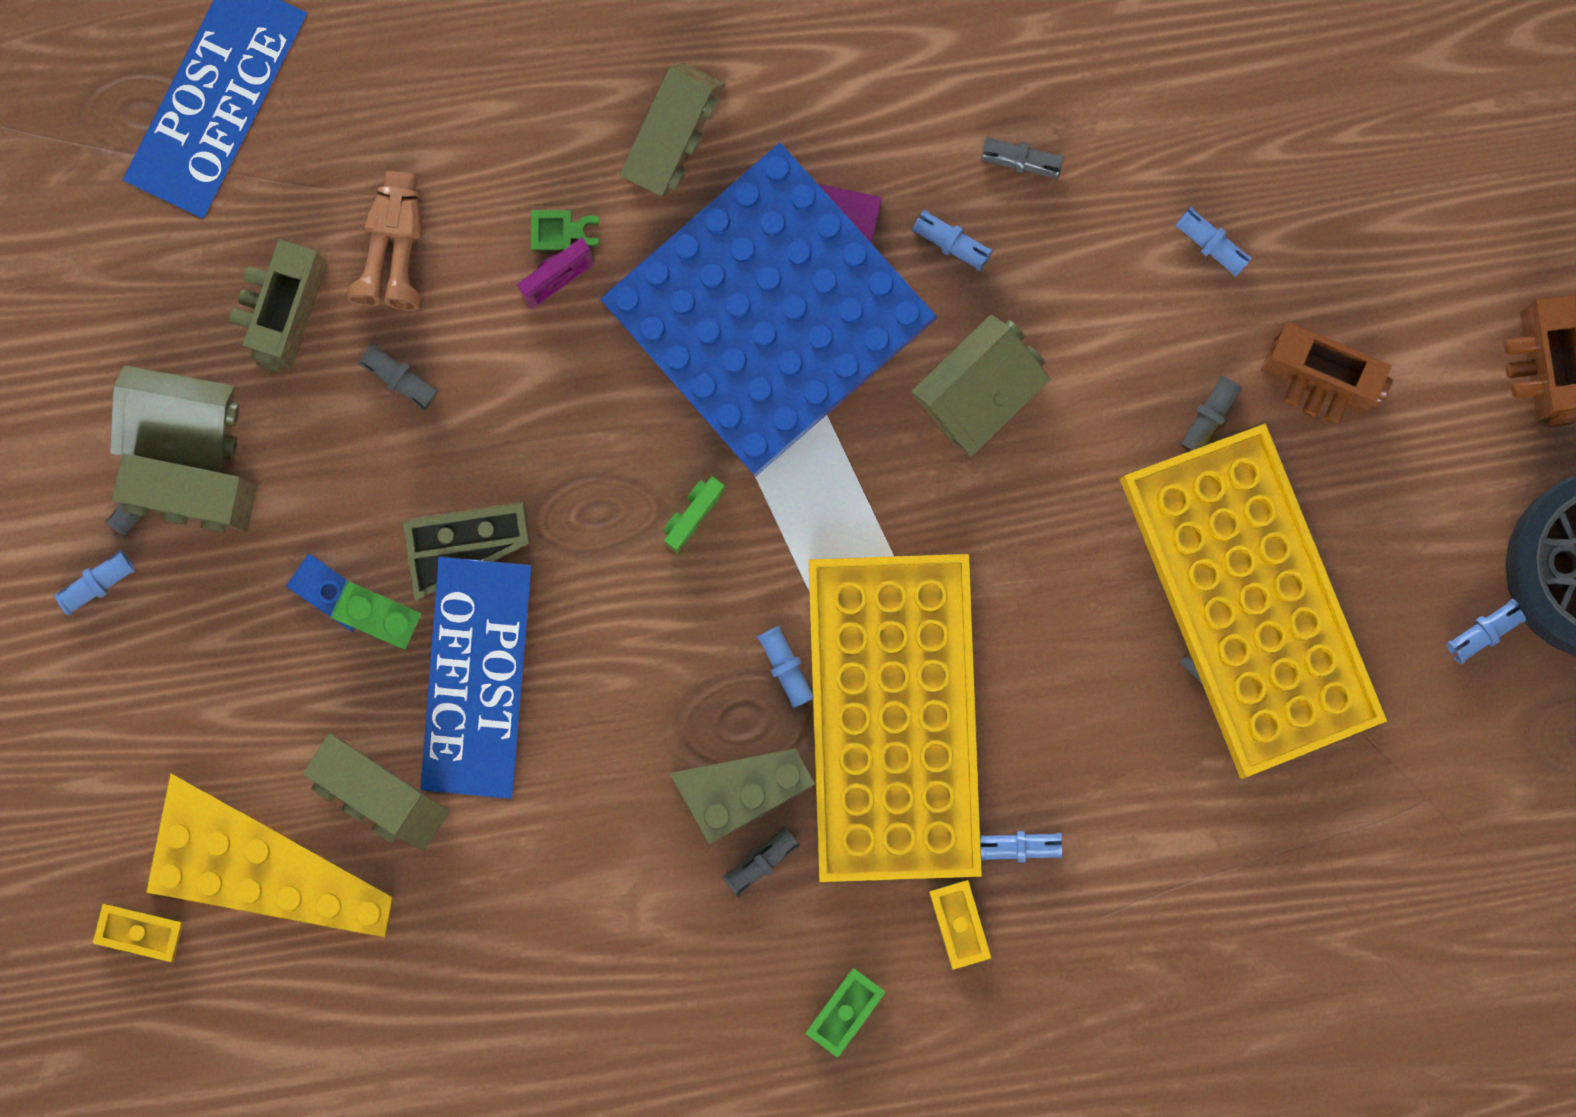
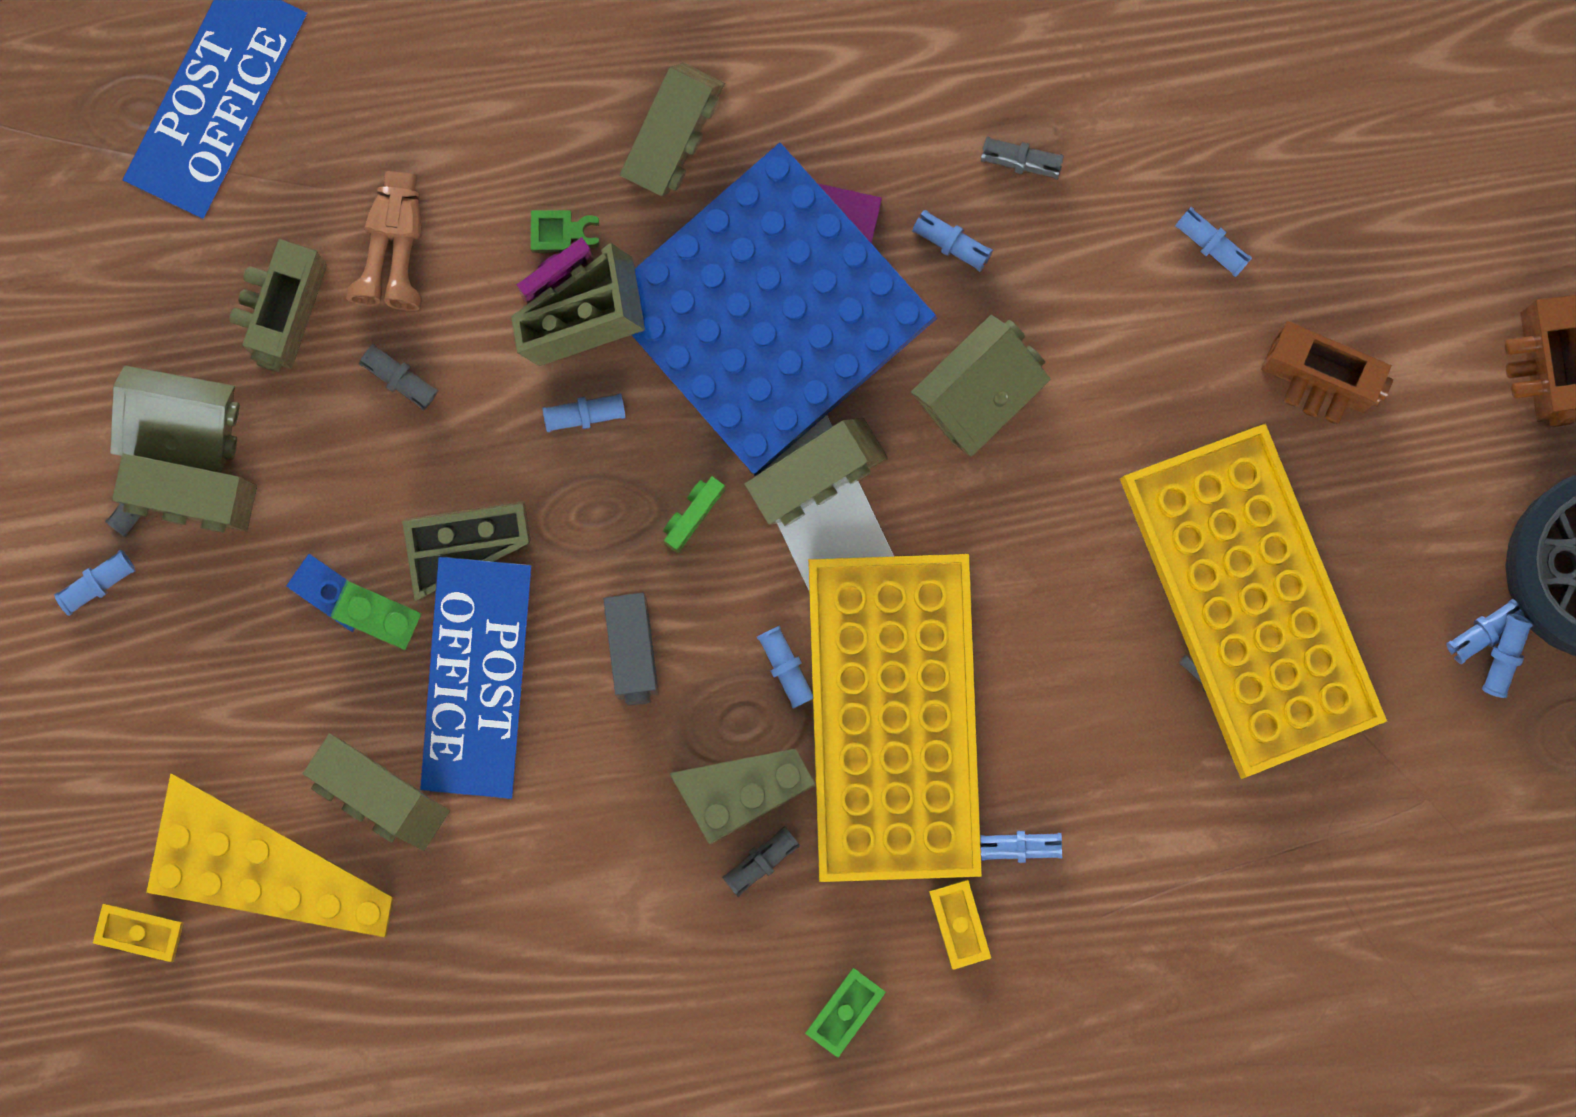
dark grey pin [1180,375,1243,451] -> none
none -> olive wedge [511,243,645,366]
none -> medium blue pin [542,393,625,432]
none -> dark grey window [603,593,659,706]
none -> olive wedge [744,418,888,526]
none -> medium blue pin [1482,614,1533,698]

